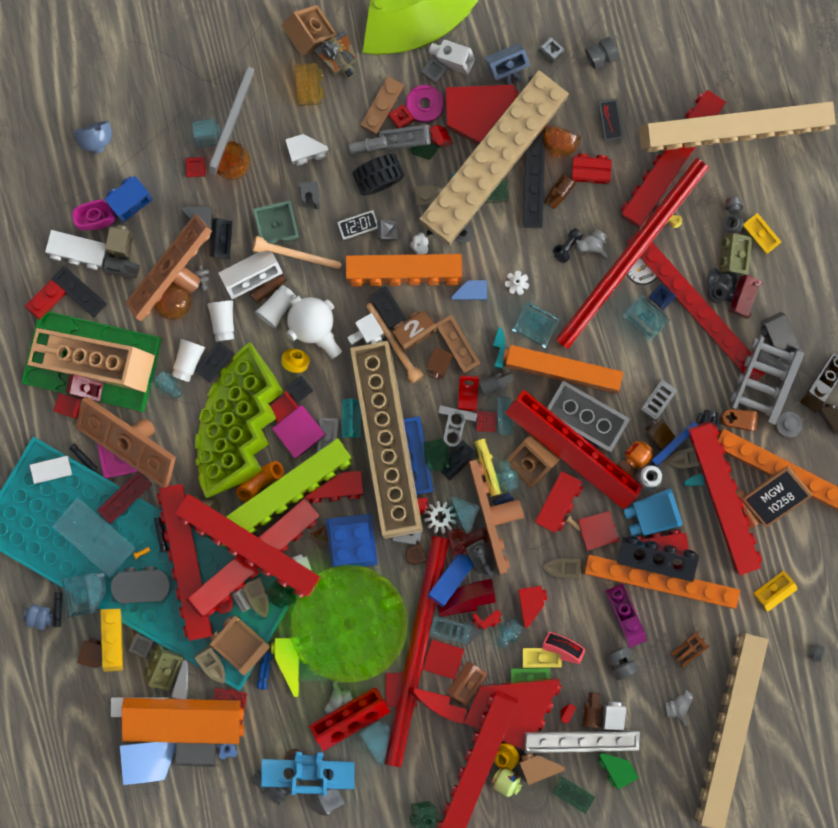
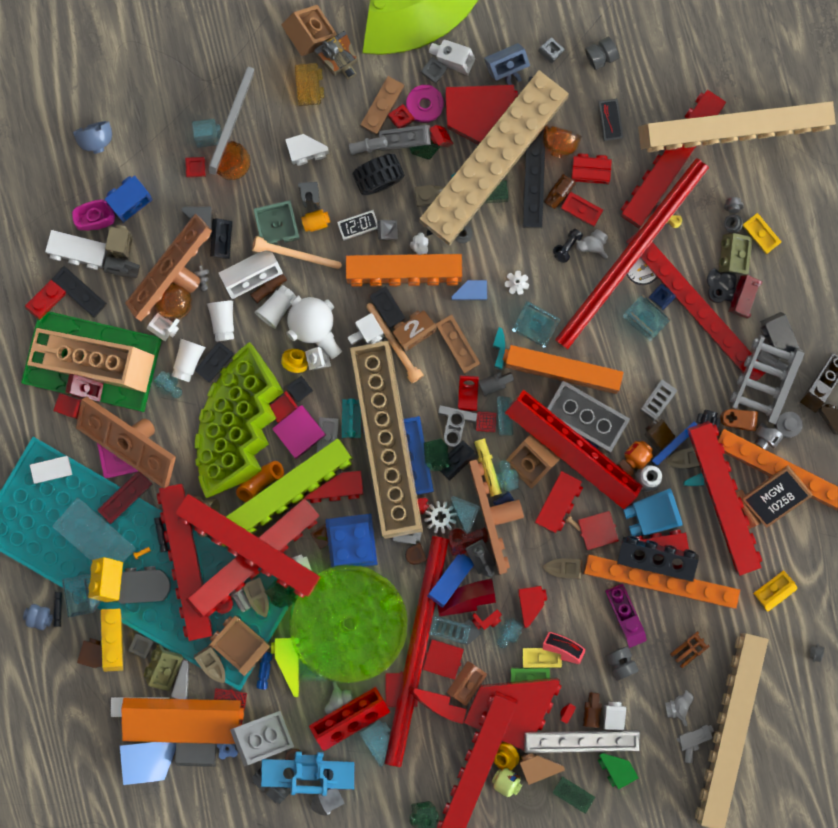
black wheel [69,443,98,472] -> none
reddish brown piece [426,347,453,380] -> none
none -> yellow brick [88,557,123,603]
none -> white bracket [147,312,180,341]
none -> light grey plate [230,711,294,767]
none -> light orange brick [301,209,331,232]
none -> white bracket [305,347,331,370]
none -> red plate [561,192,603,227]
none -> light grey piece [677,724,714,763]
none -> flat silver piece [754,423,783,450]

